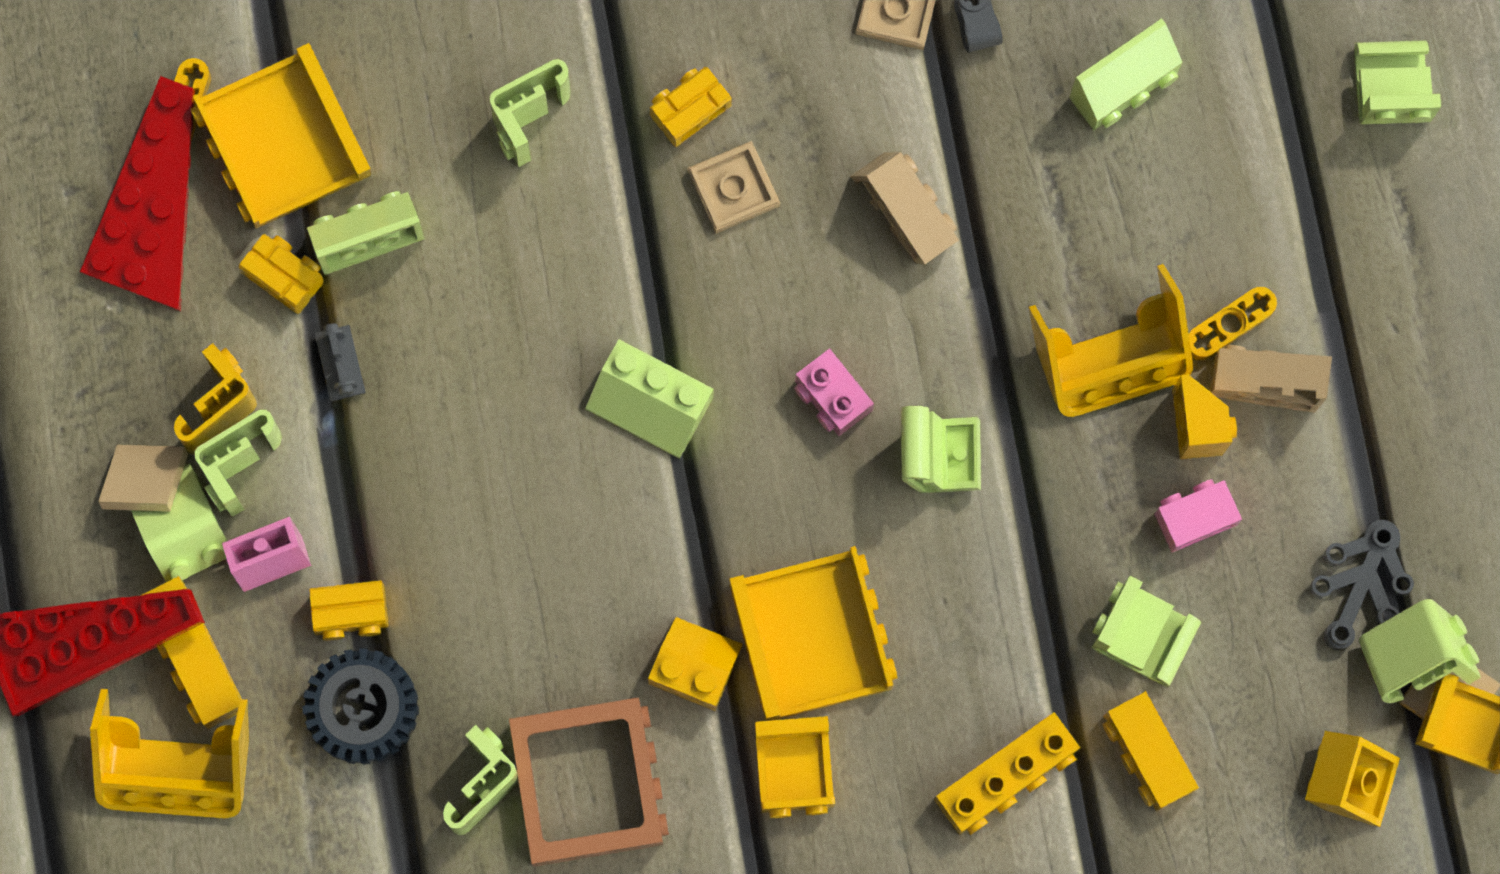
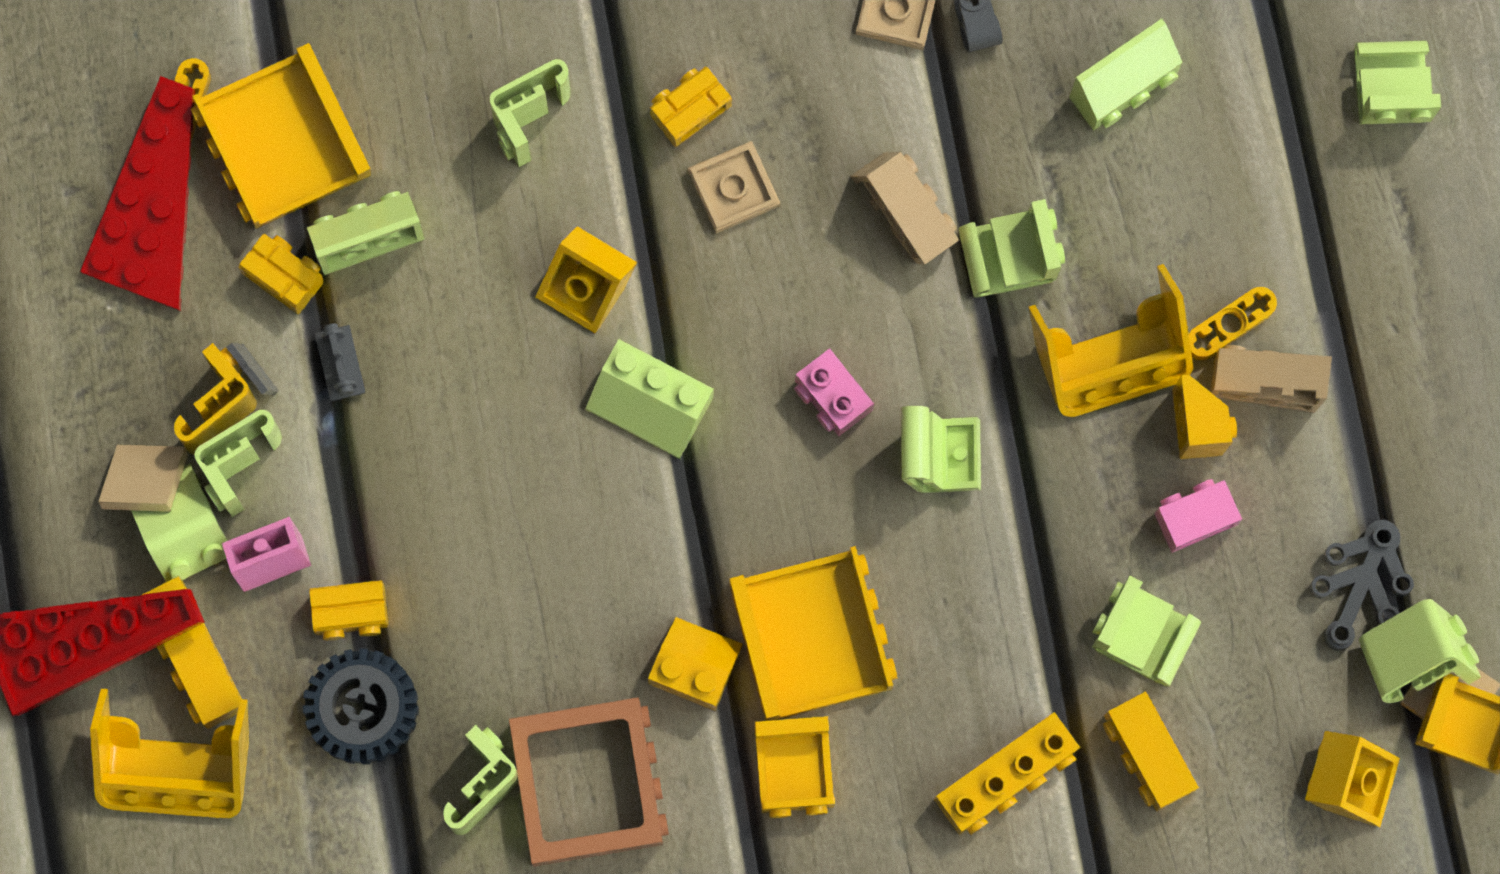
none -> dark grey piece [226,343,279,395]
none -> yellow slope [535,226,637,333]
none -> yellowish green piece [958,199,1065,298]

